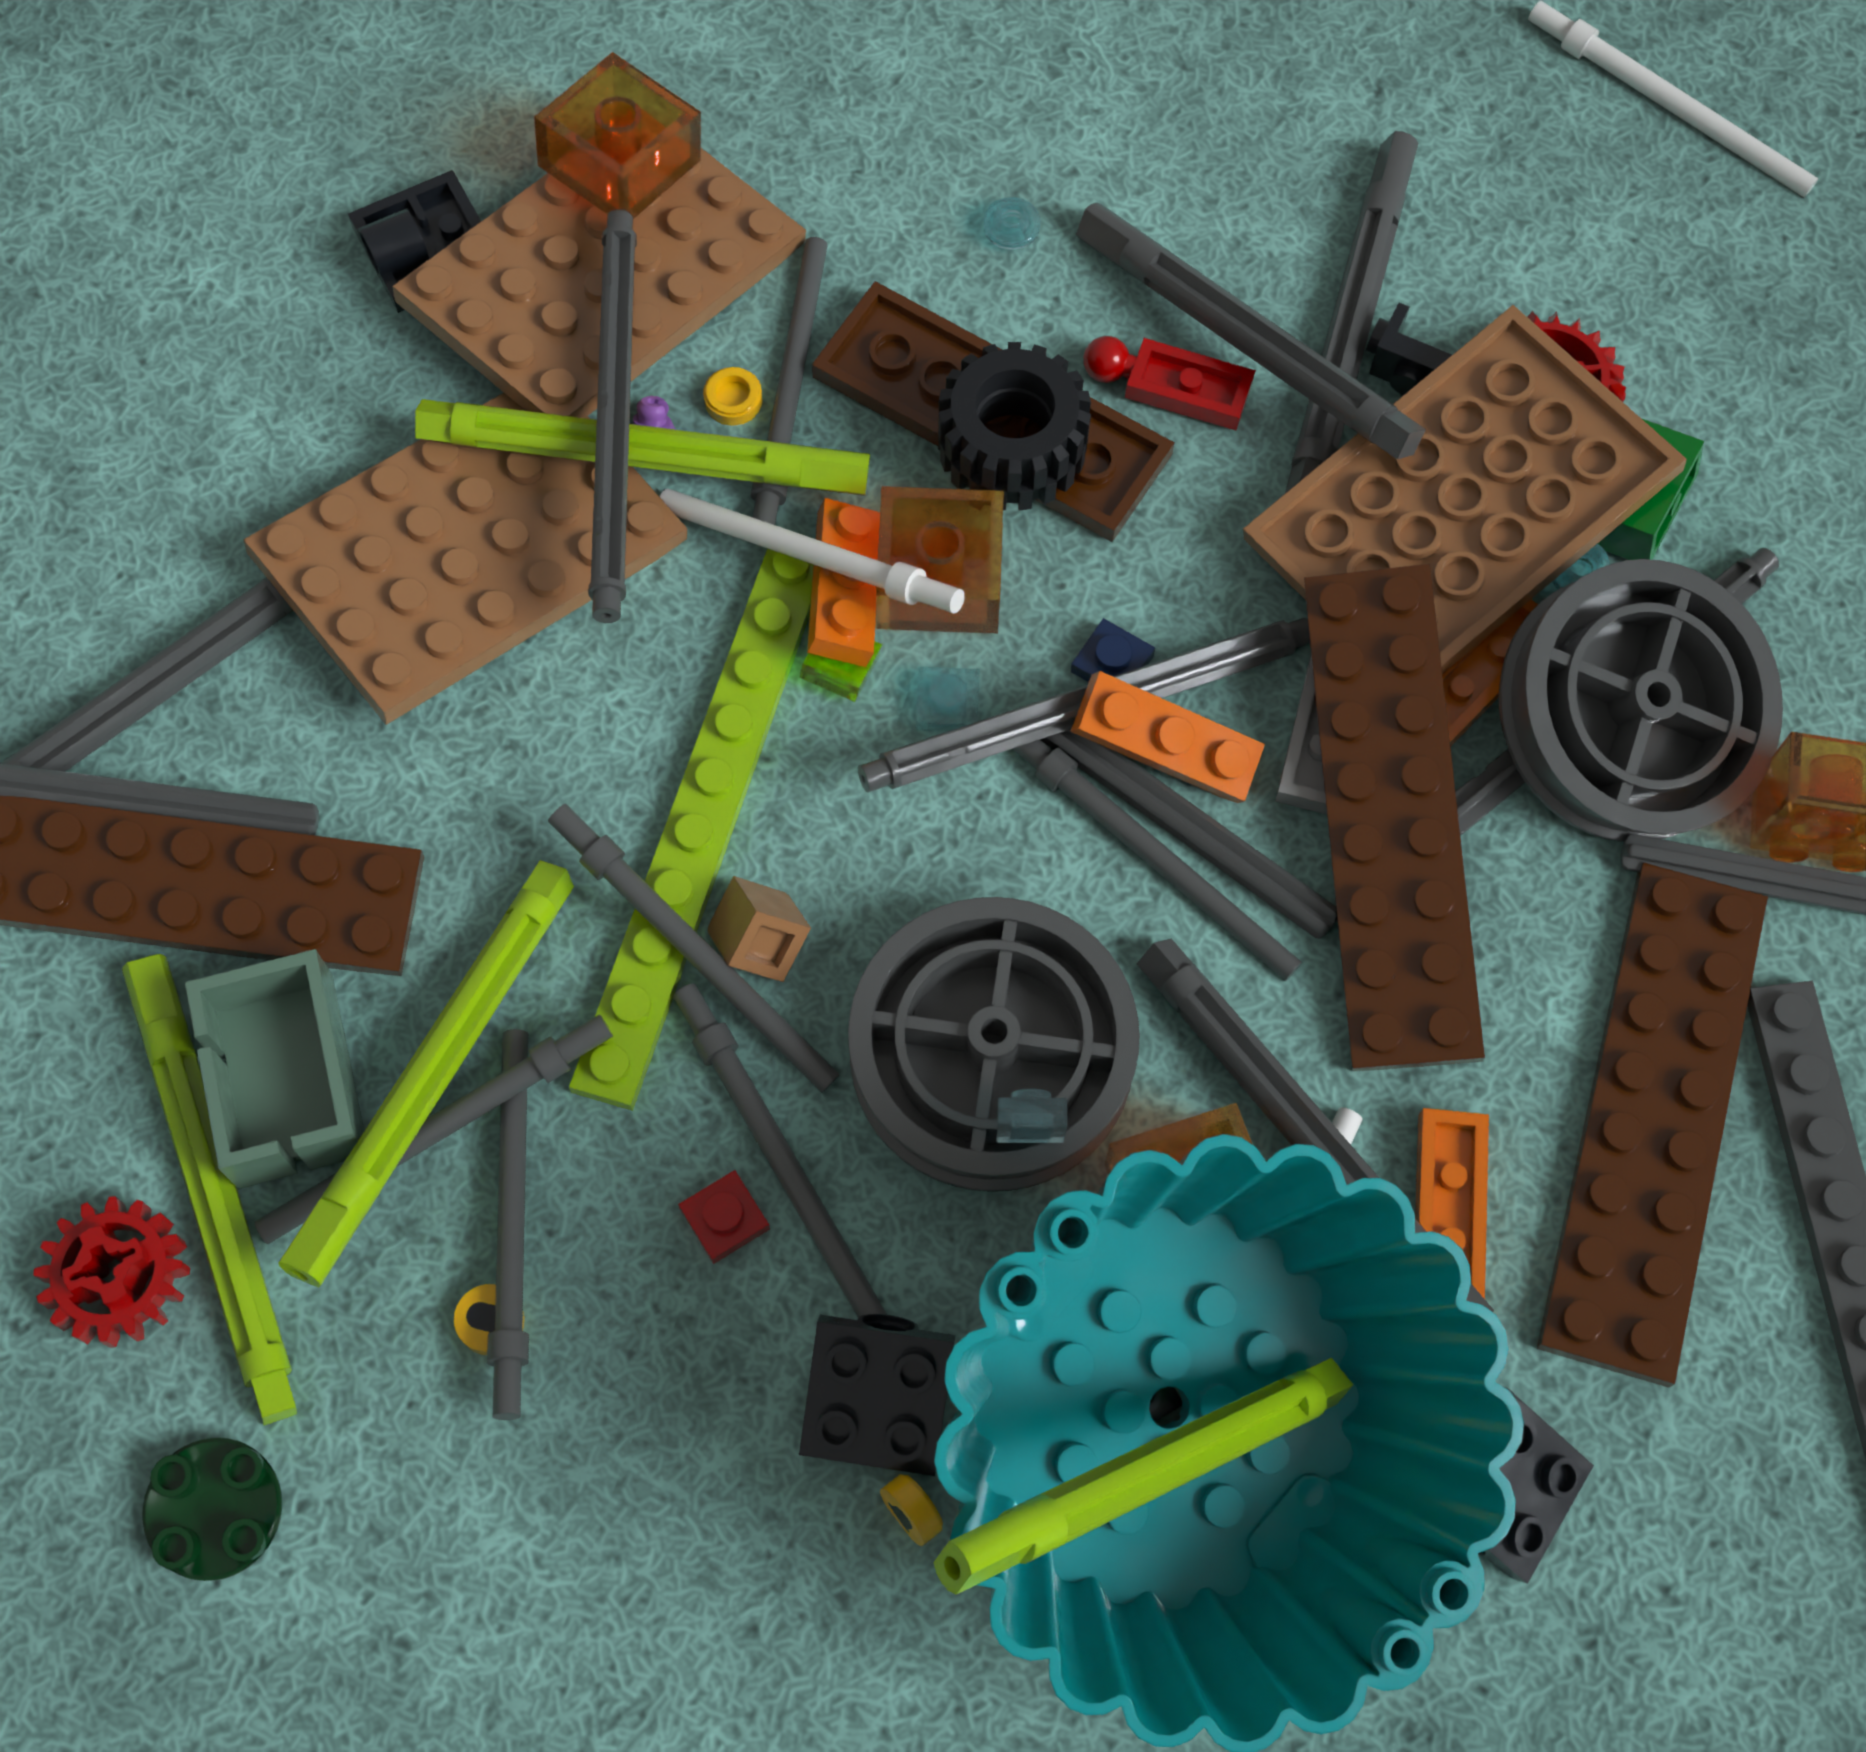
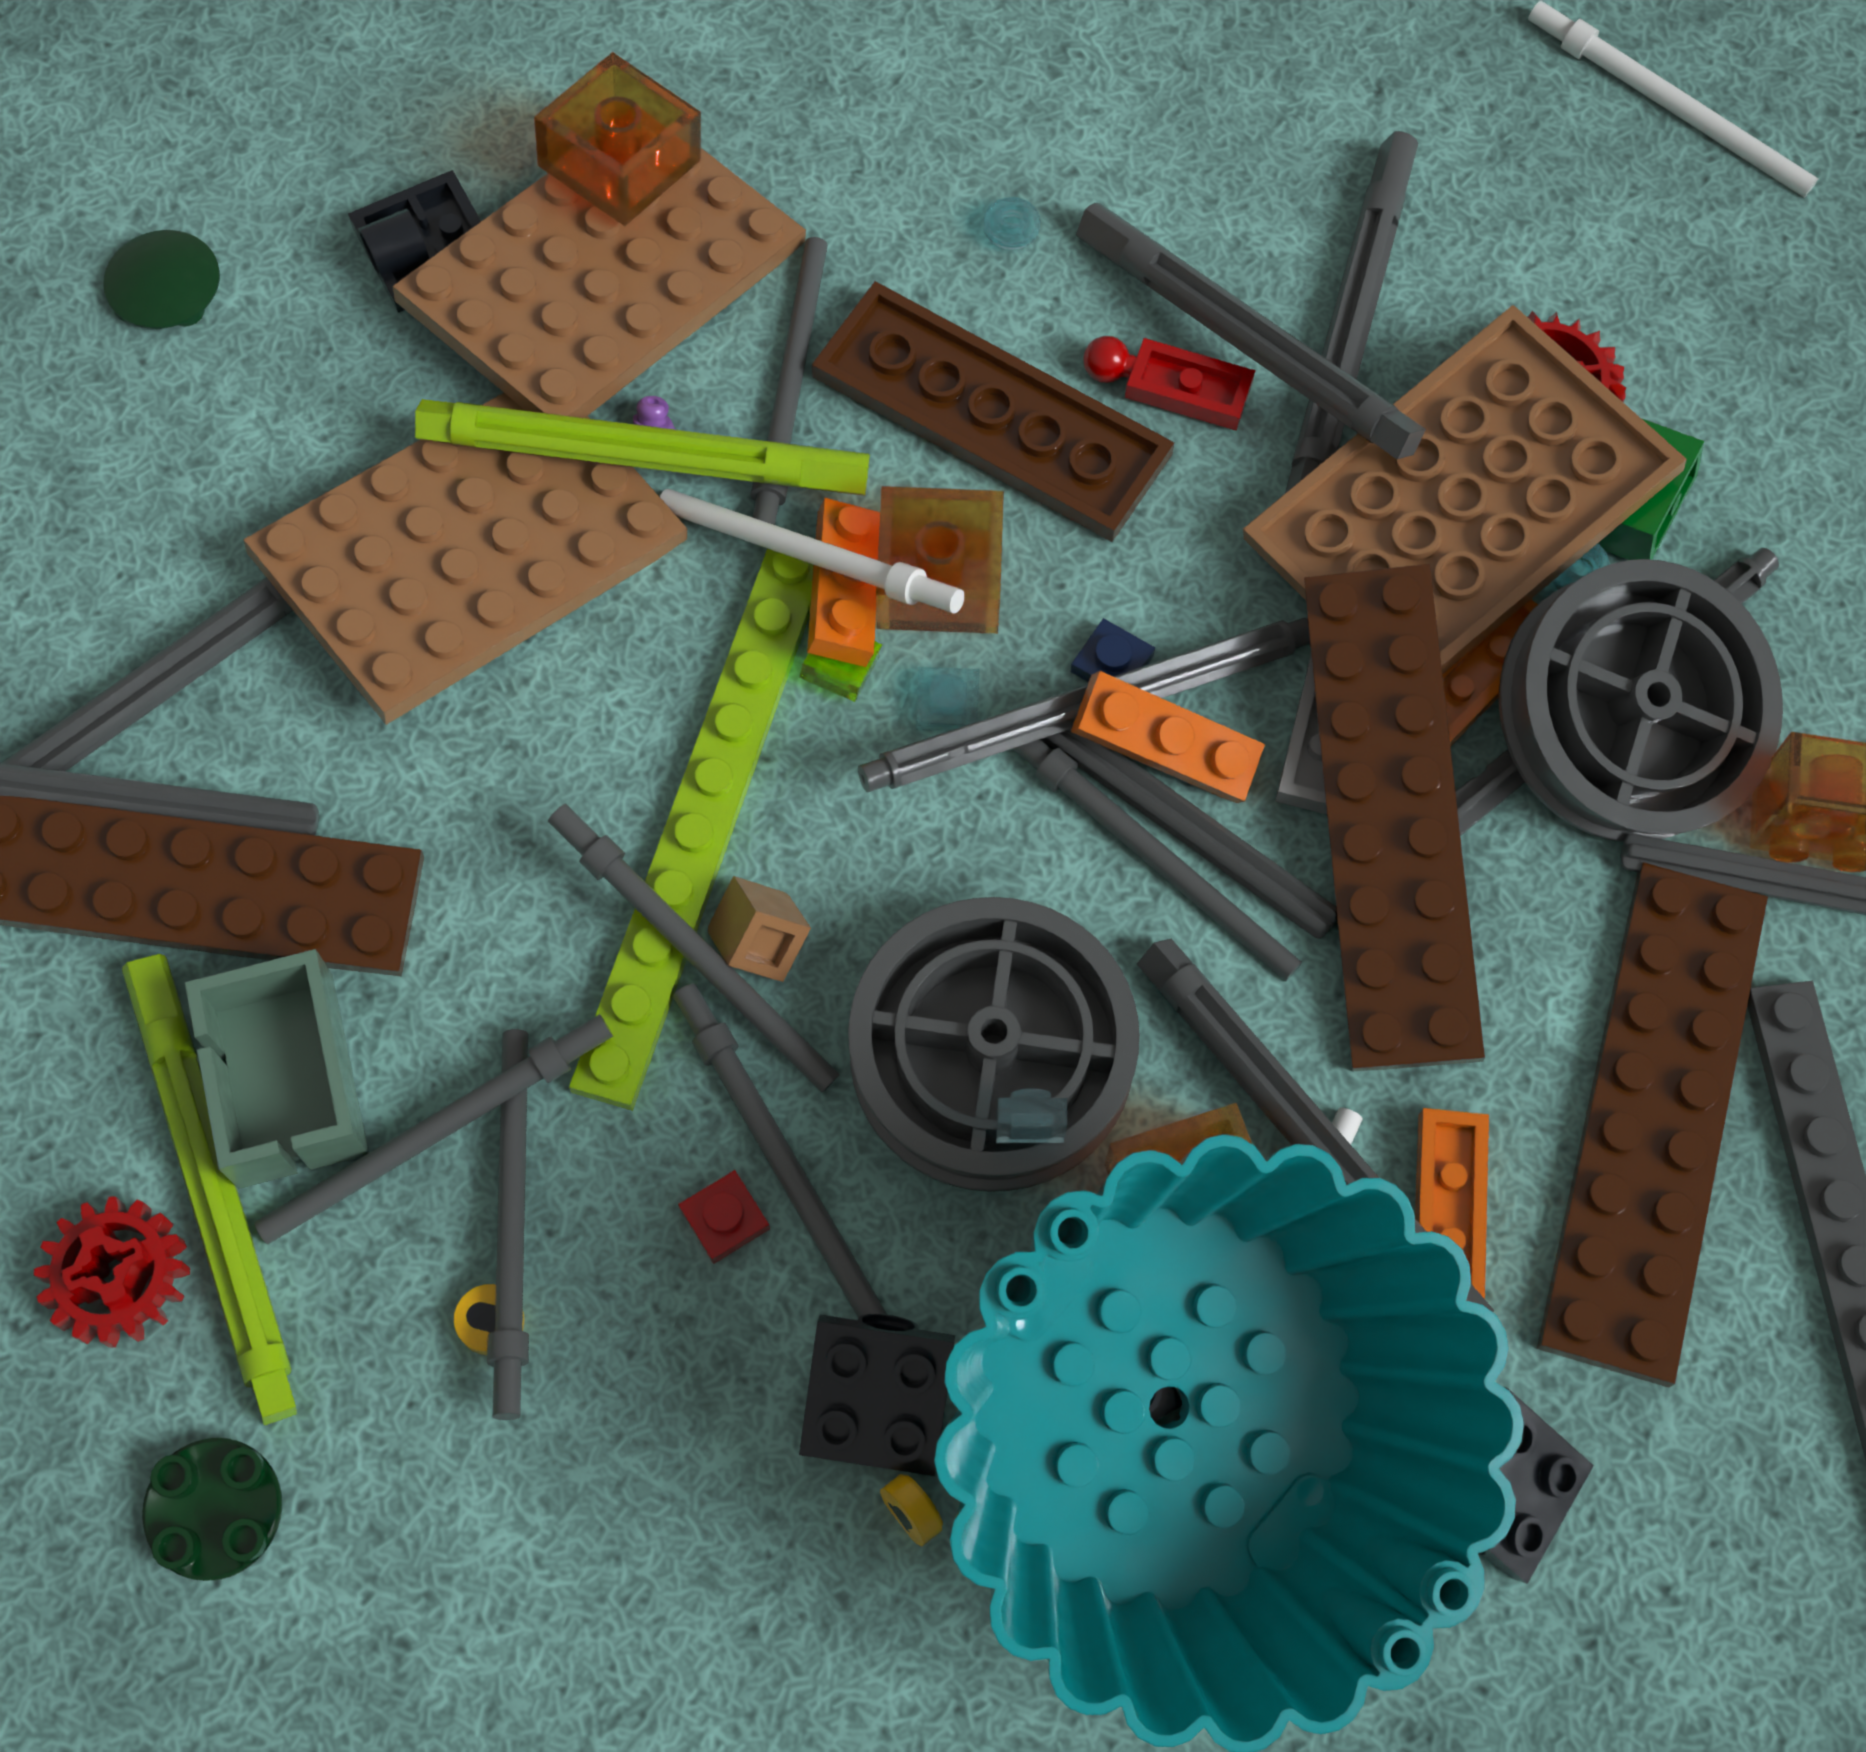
lime piece [278,860,574,1288] -> none
dark grey piece [588,210,637,623] -> none
yellow tile [703,367,763,426] -> none
lime piece [933,1357,1354,1595] -> none
black tyre [938,342,1091,511] -> none
black bracket [1366,302,1452,395] -> none
none -> dark green dish [103,230,220,329]

